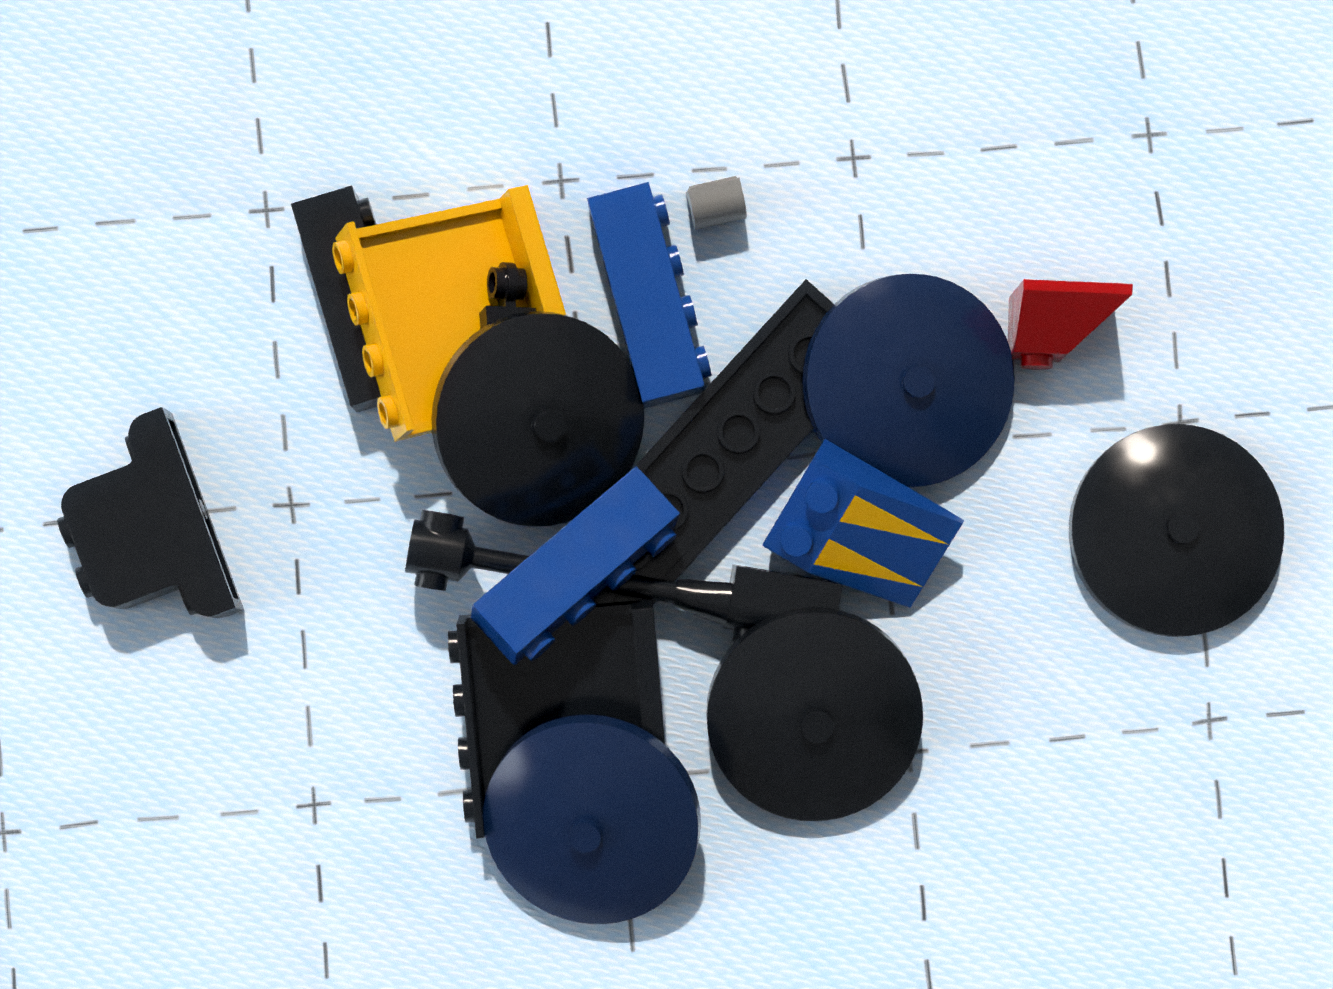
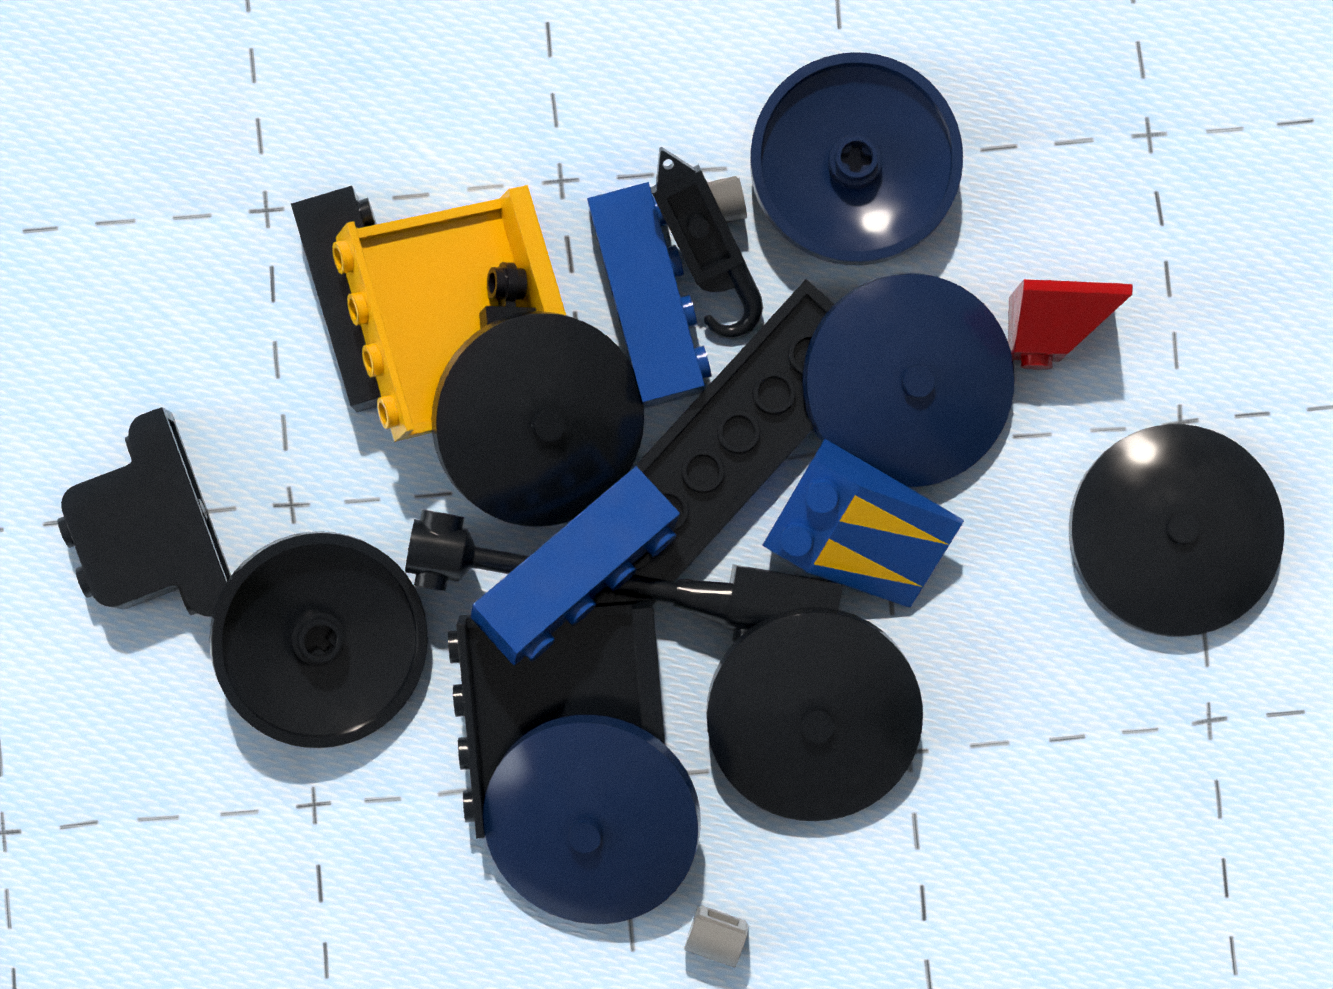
none -> black dish [209,531,428,748]
none -> black plate [650,147,764,339]
none -> light grey brick [684,905,748,968]
none -> dark blue dish [750,52,963,265]

